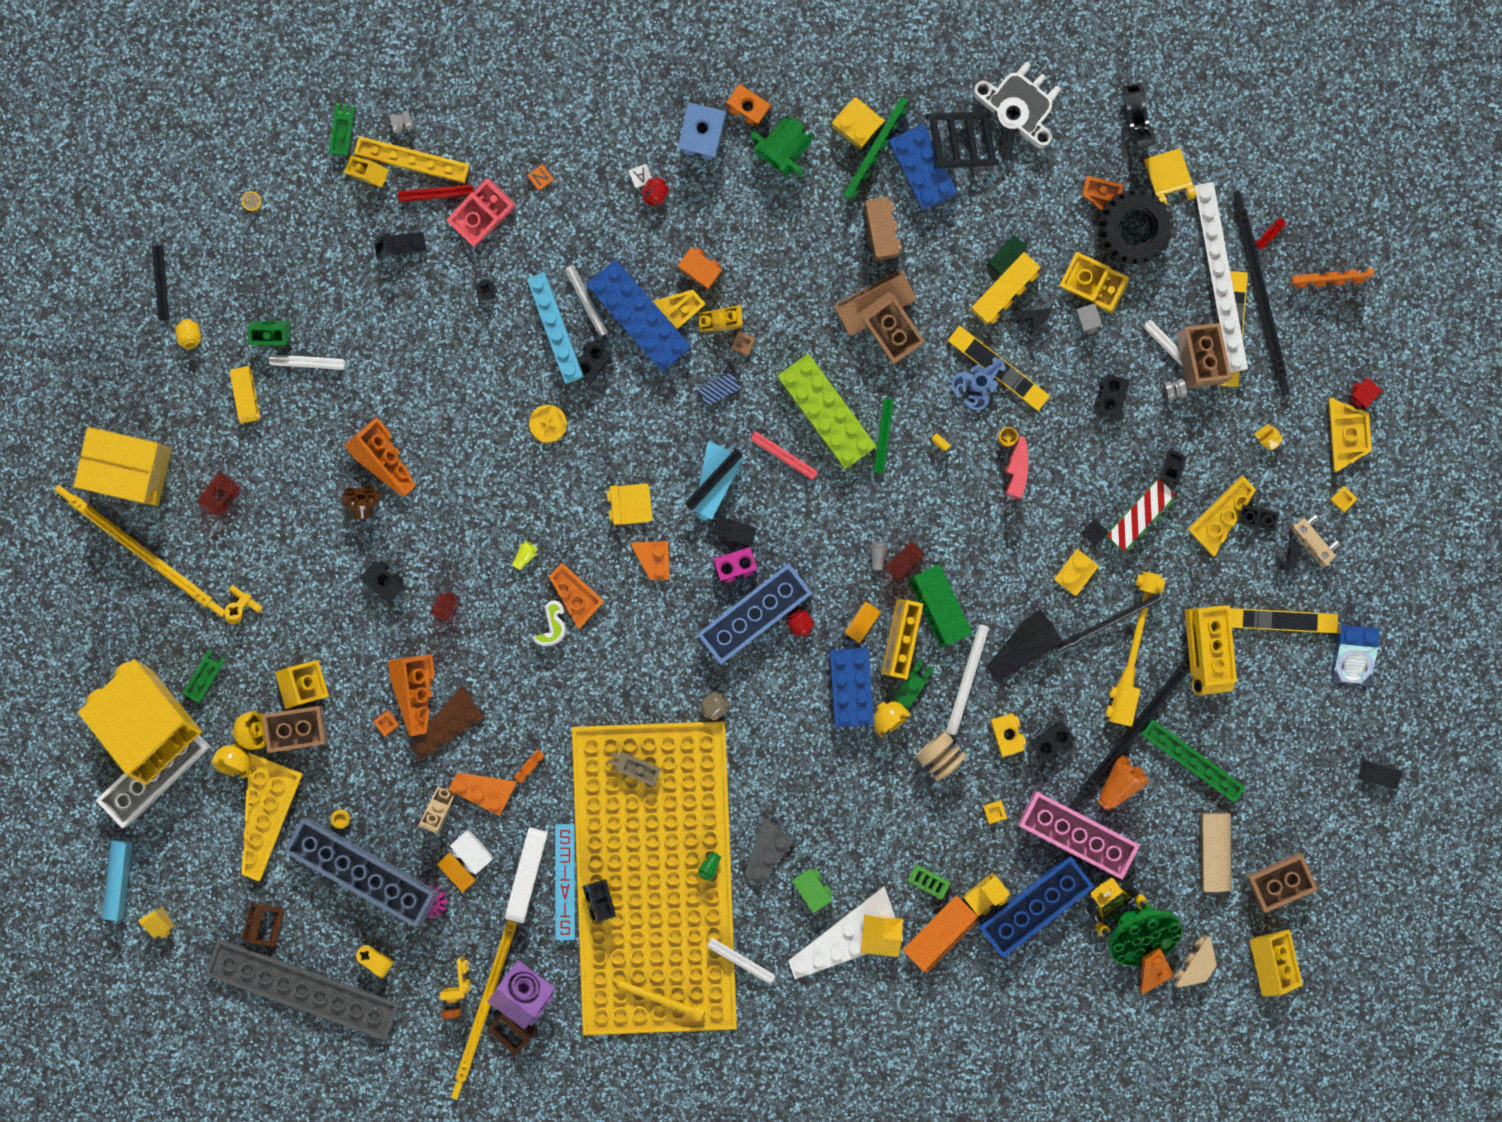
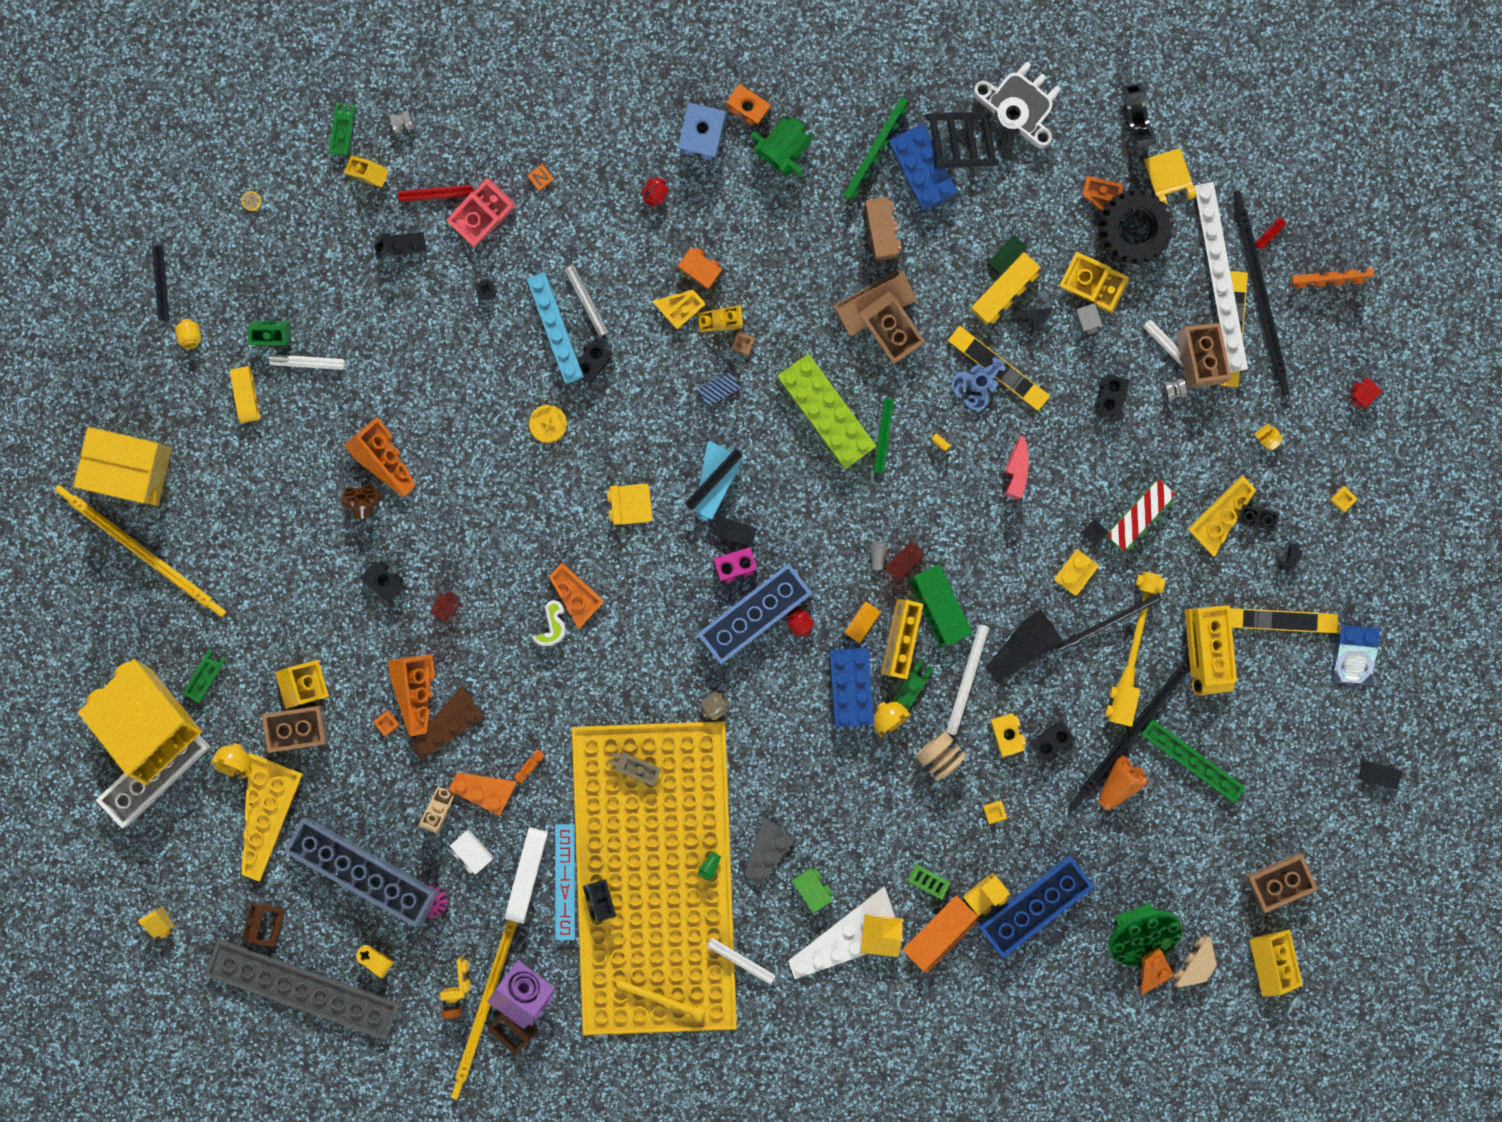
medium azure brick [102,839,133,921] -> none
clear red brick [197,471,241,516] -> none
yellow piece [225,585,263,624] -> none
yellow cylinder [232,711,266,750] -> none
yellow tile [330,810,351,829] -> none
yellow tile [354,136,470,184] -> none
light orange slope [437,852,477,893] -> none
neon yellow cone [512,541,538,570] -> none
blue brick [587,259,691,373] -> none
white tile [629,164,652,189] -> none
orange wing [631,541,670,580] -> none
coral axle [750,432,818,480] -> none
yellow slope [831,97,885,151] -> none
yellow wheel [997,427,1018,447] -> none
bright pink brick [1017,790,1140,880] -> none
torso [1087,878,1148,937] -> none
black slope [1158,449,1187,486] -> none
tan brick [1200,813,1232,892] -> none
tan piece [1289,515,1340,567] -> none
yellow wing [1328,398,1372,472] -> none

